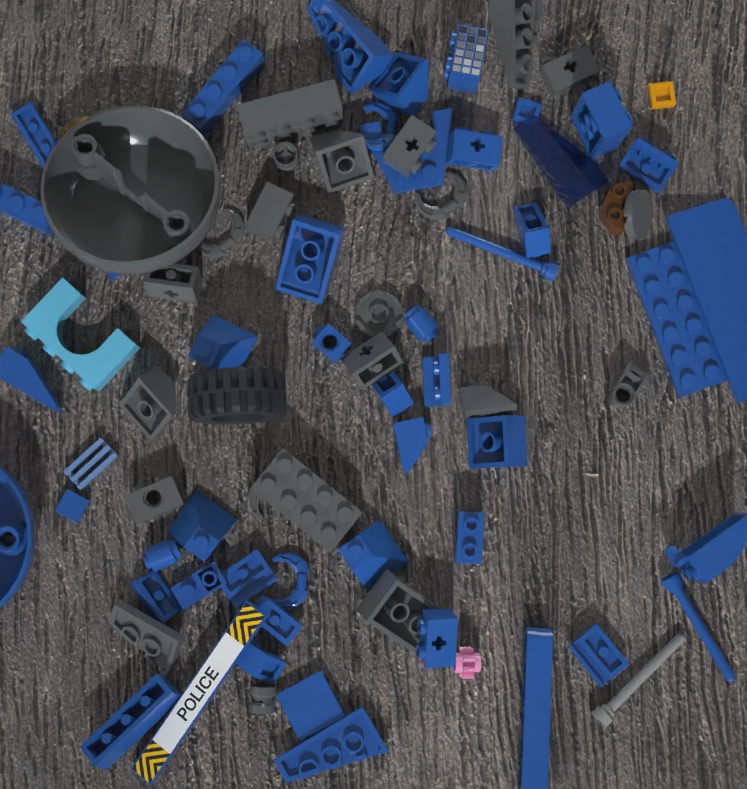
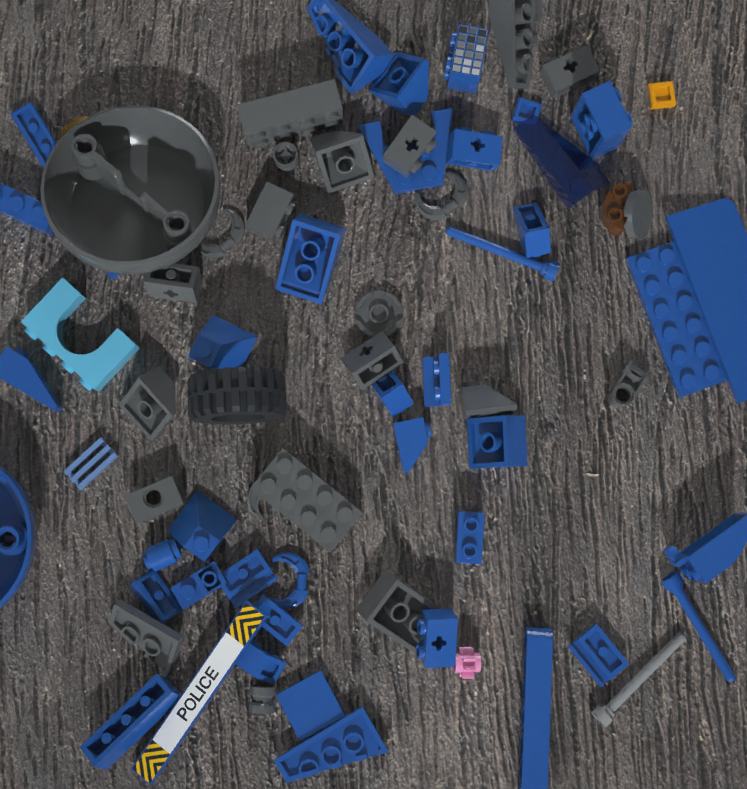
blue tile [55,489,91,523] -> none
blue brick [181,39,265,138] -> none
blue brick [312,323,352,364] -> none
blue slope [338,520,408,590] -> none
blue piece [363,102,399,151] -> none
blue brick [403,305,439,343] -> none
blue bracket [617,137,680,194] -> none

